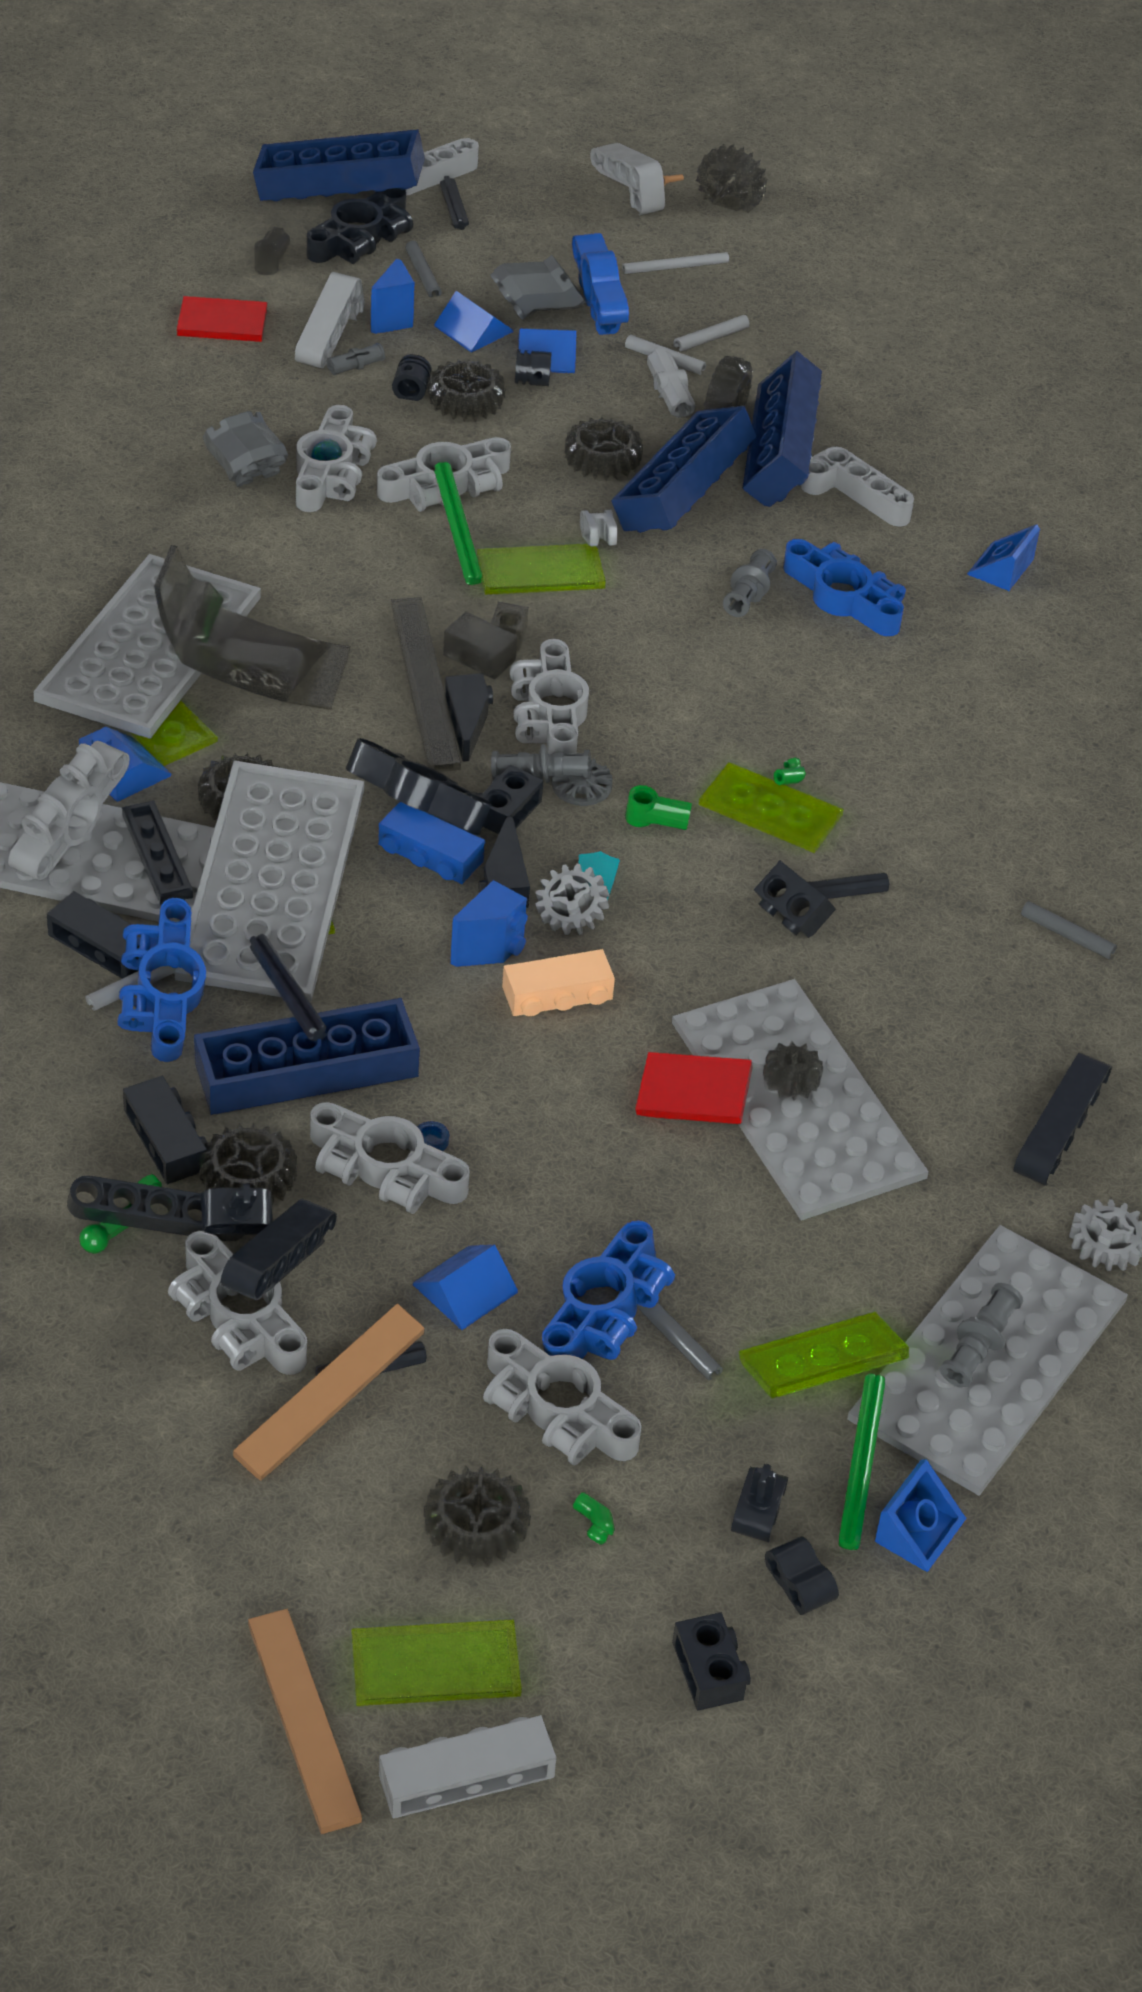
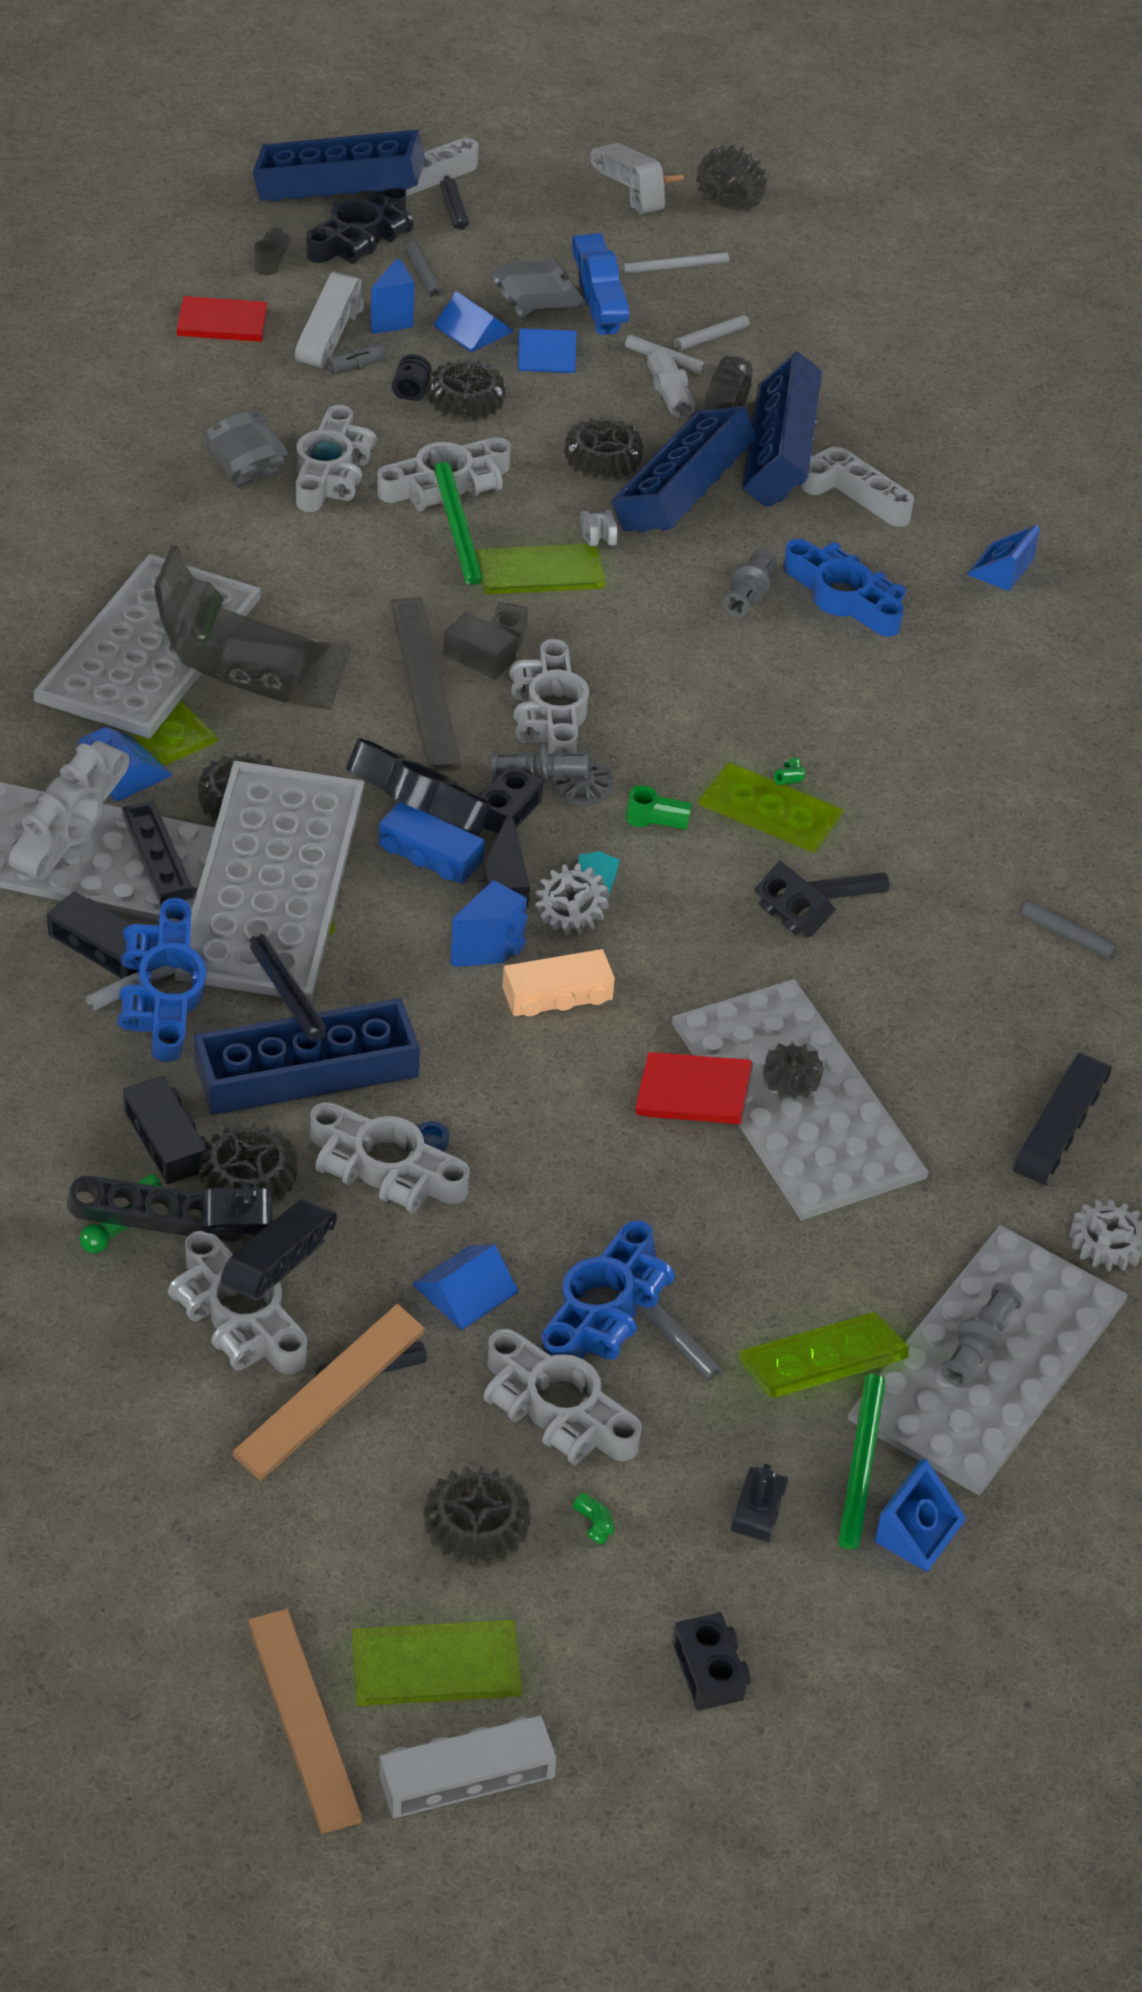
black slope [445,673,493,762] -> none
black piece [515,349,552,387] -> none
black axle [765,1536,839,1615] -> none

